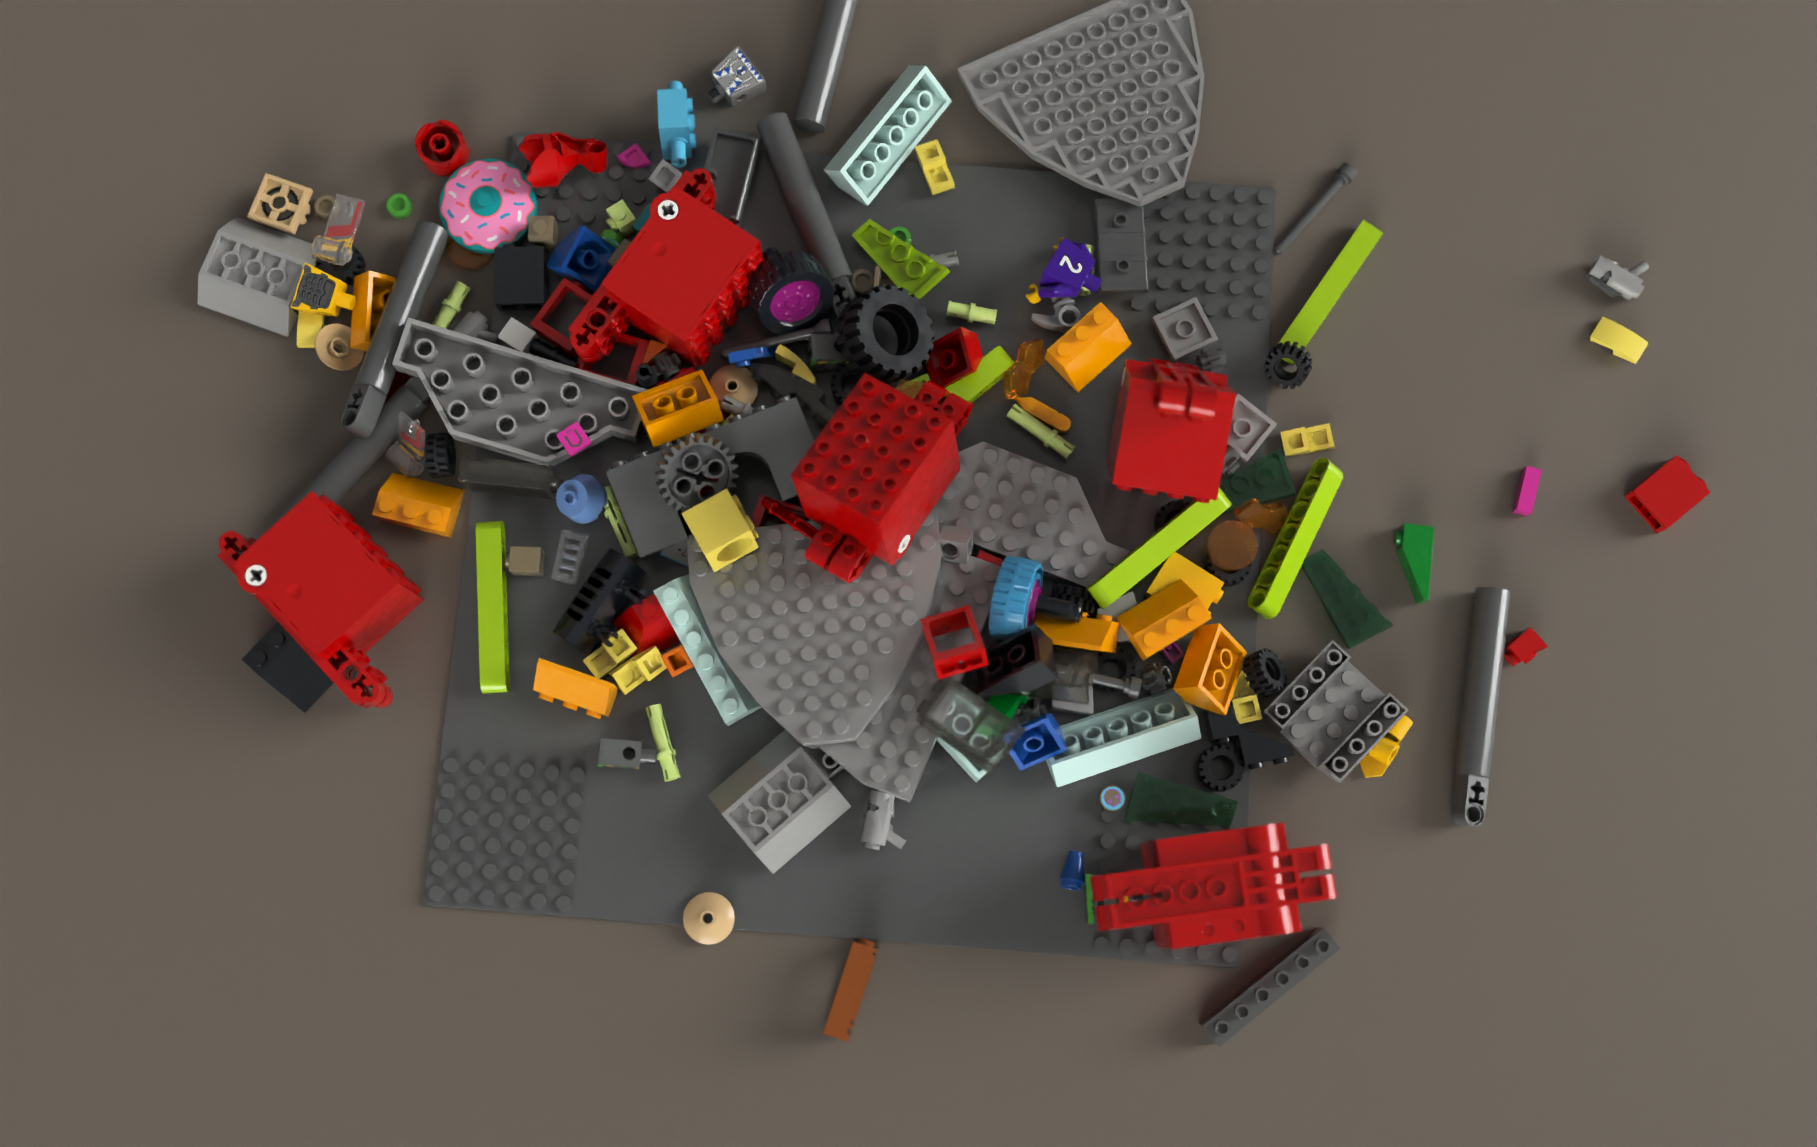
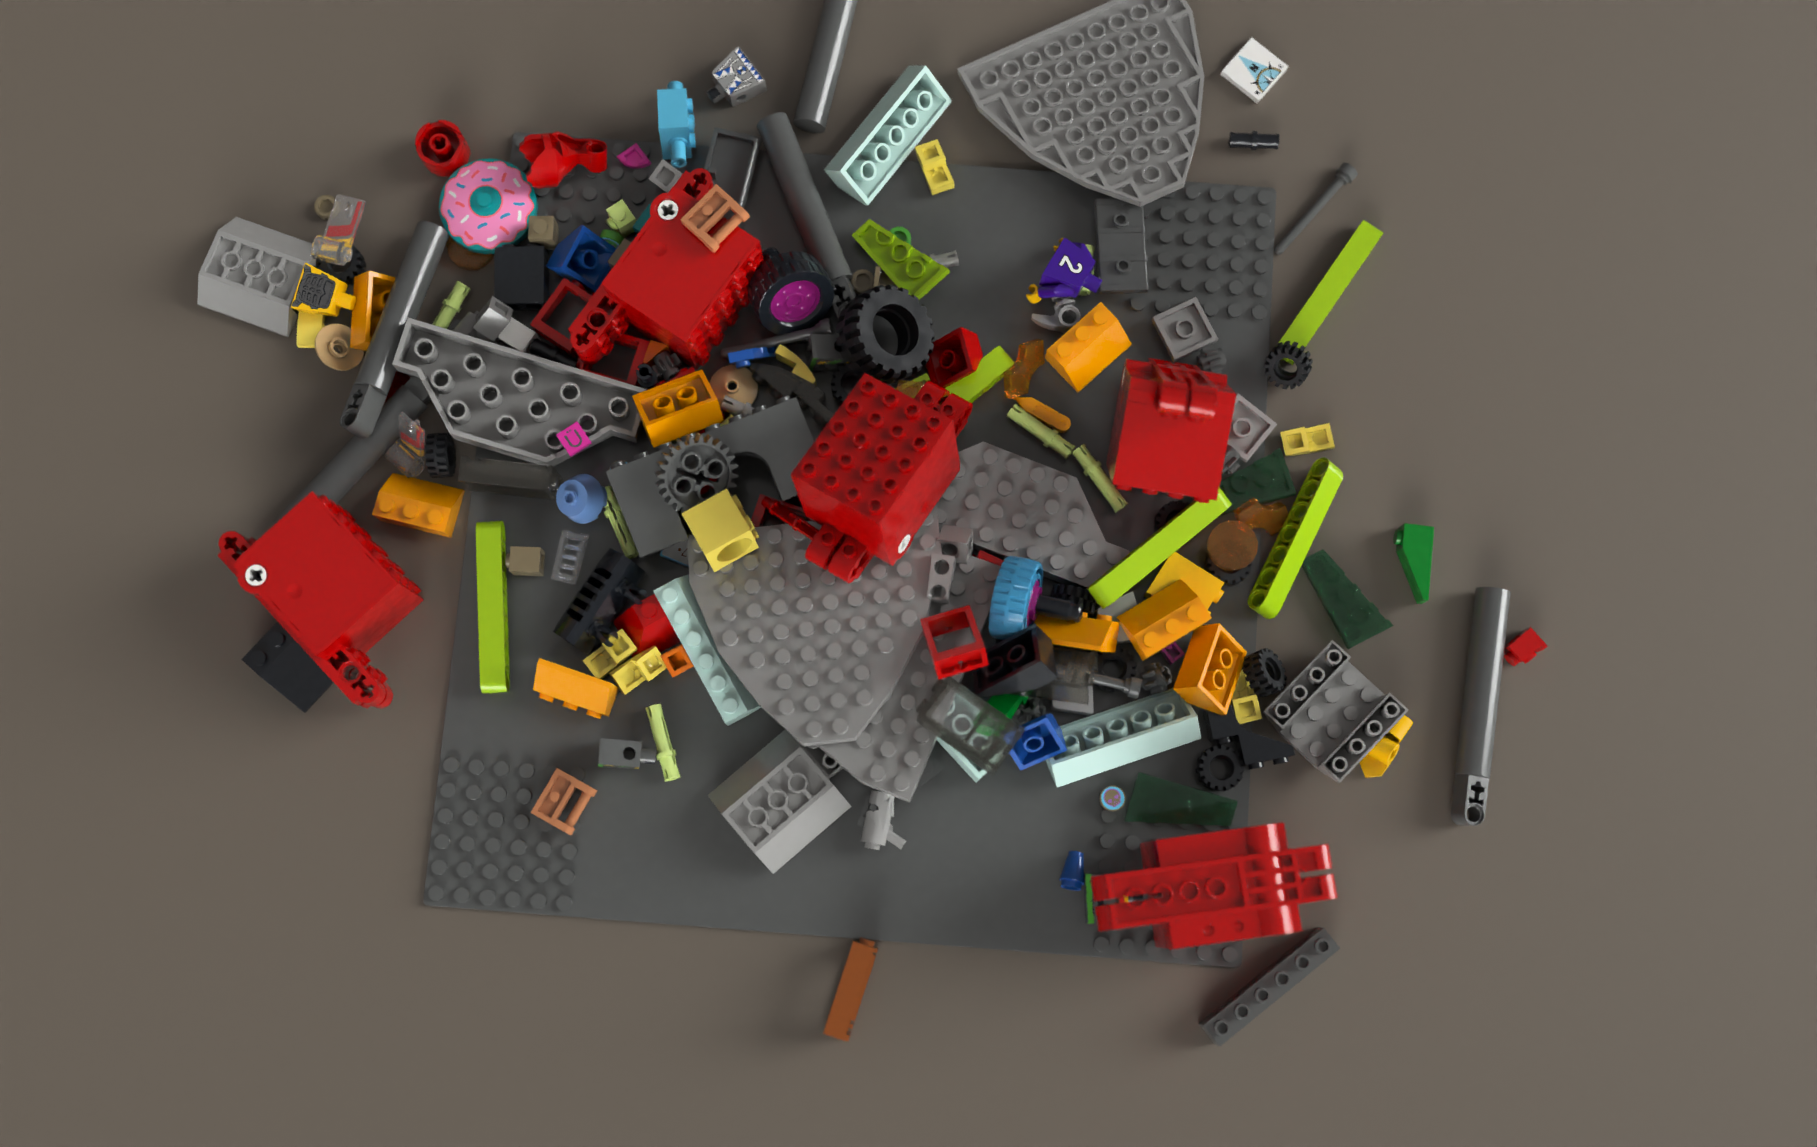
tan piece [247,173,313,235] -> none
bright green tile [386,193,413,219] -> none
tan dish [683,892,735,944] -> none
yellowish green pin [946,301,997,325] -> none
dark pink piece [1512,466,1542,516] -> none
light grey piece [1585,255,1649,301] -> none
light yellow slope [1590,317,1648,364] -> none
red brick [1624,455,1711,534] -> none
none -> light grey brick [472,296,513,342]
none -> nougat plate [531,768,598,836]
none -> nougat plate [680,184,750,253]
none -> light grey leg [927,553,956,604]
none -> yellowish green pin [1071,444,1129,513]
none -> white tile [1220,37,1289,103]
none -> black pin [1229,131,1279,151]

